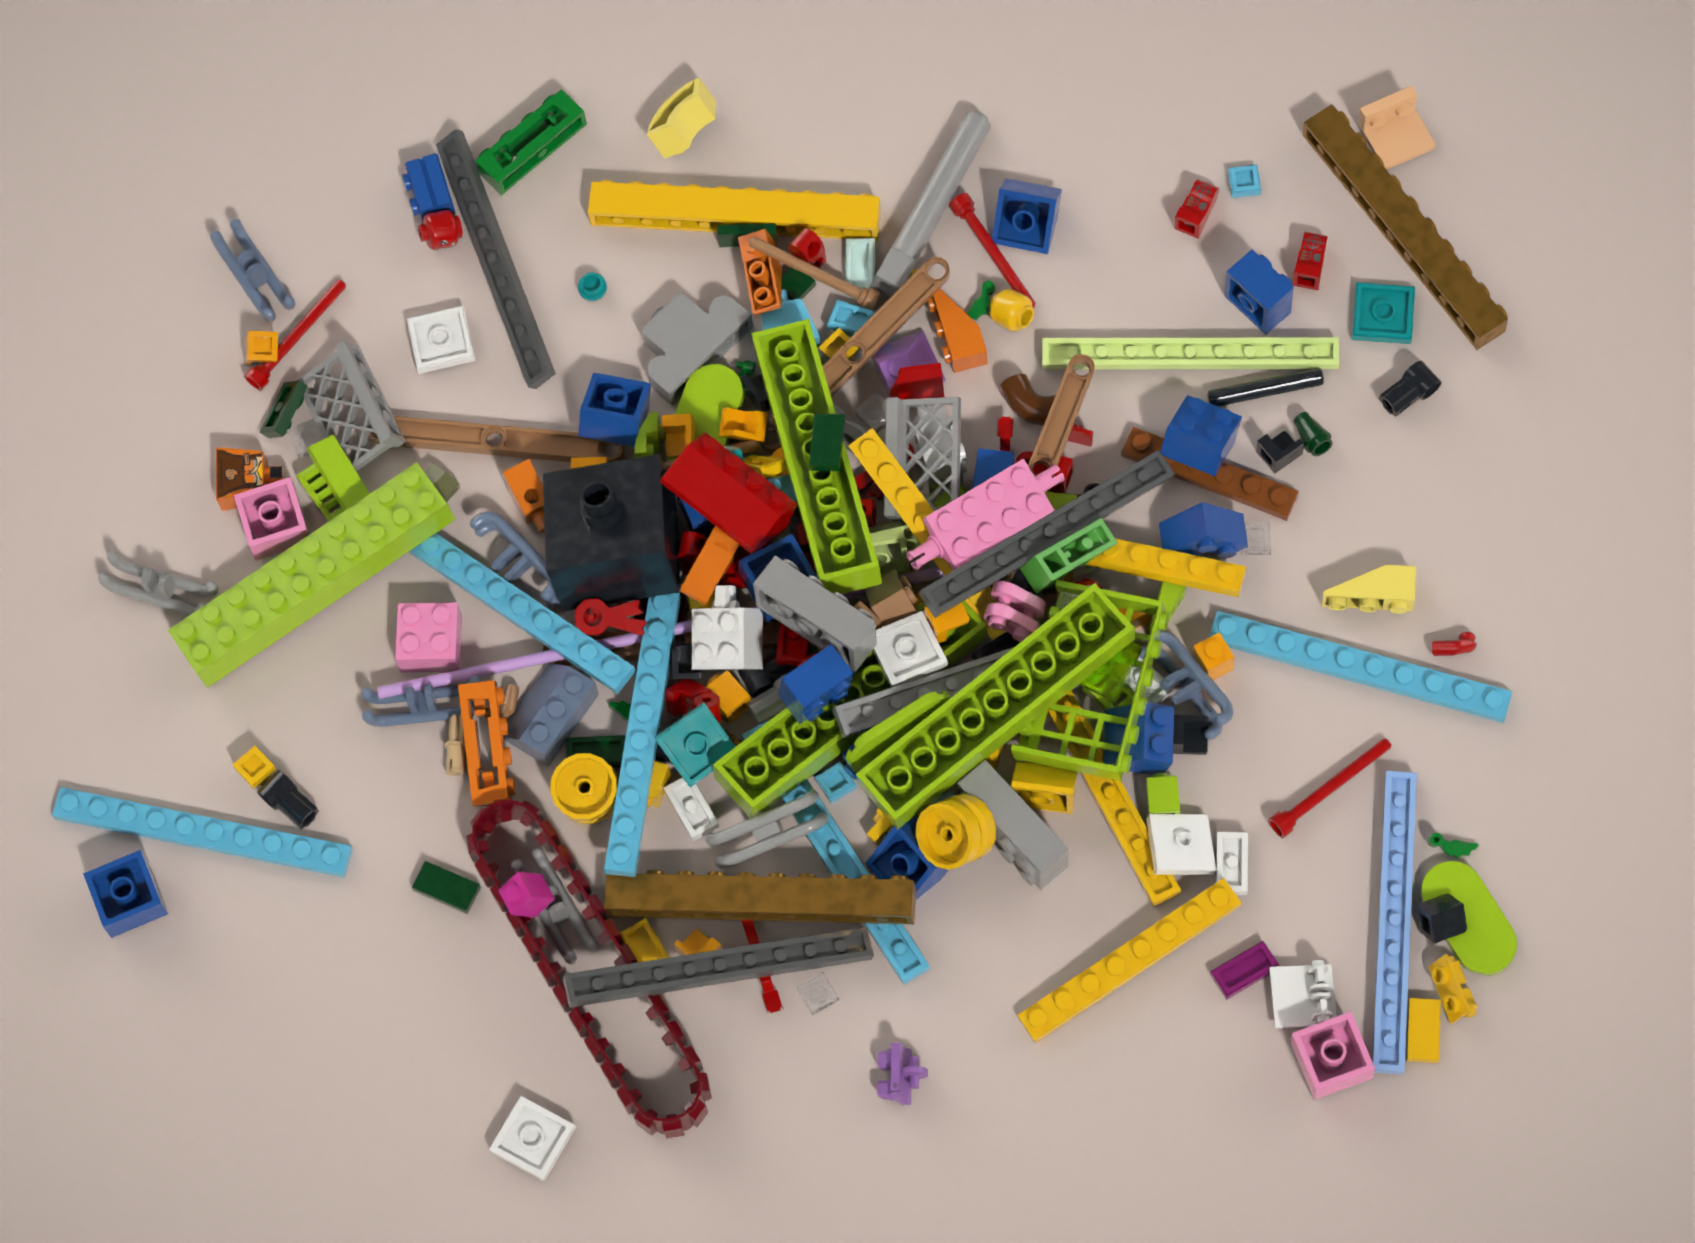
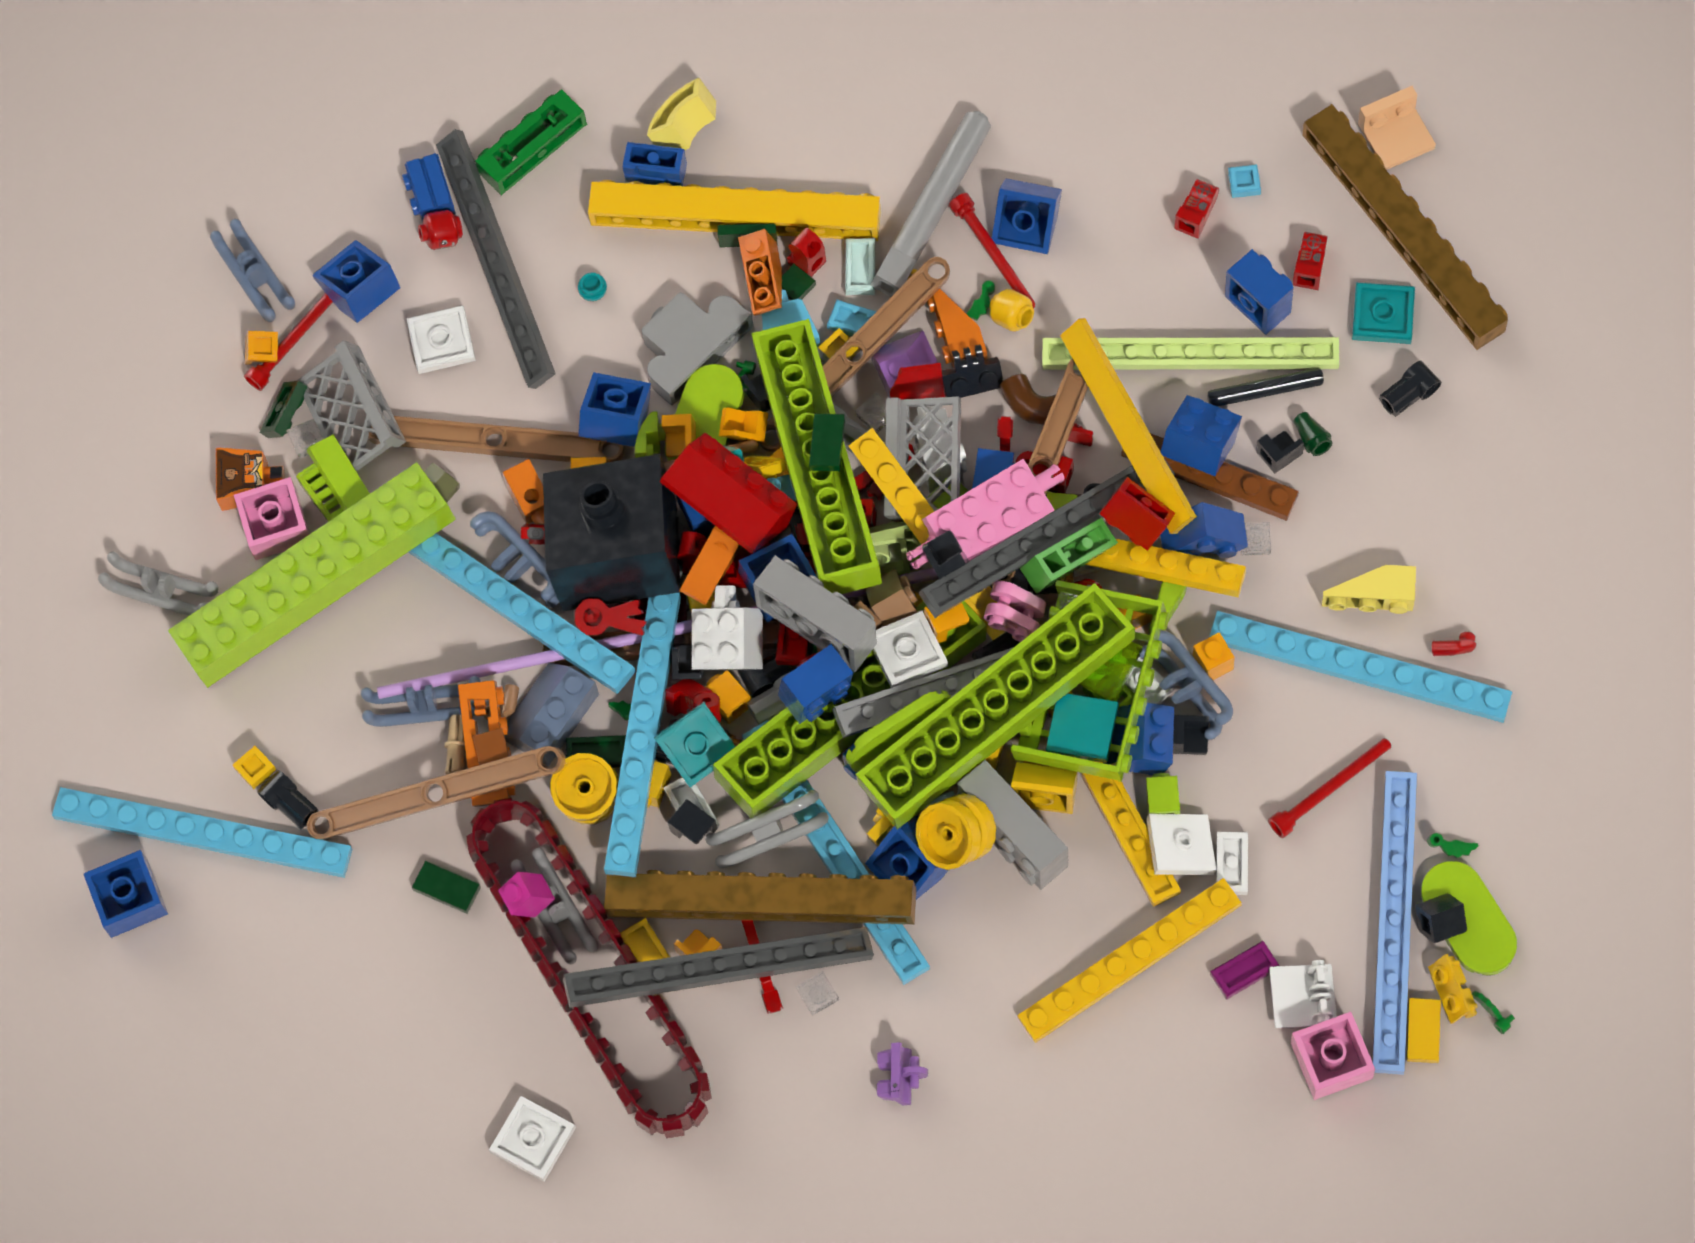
bright pink brick [395,603,463,673] -> none
medium nougat piece [749,237,881,310] -> none
medium azure tile [814,761,857,804] -> none
none -> medium nougat beam [307,746,565,839]
none -> blue slope [312,240,401,323]
none -> dark orange tile [472,728,510,765]
none -> red plate [521,523,545,545]
none -> blue brick [622,142,687,186]
none -> black panel [668,799,718,844]
none -> black panel [922,530,969,579]
none -> black hinge [942,344,1003,398]
none -> teal tile [1046,694,1119,763]
none -> yellow tile [1060,318,1197,534]
none -> red brick [1099,477,1175,551]
none -> green piece [1472,990,1515,1034]

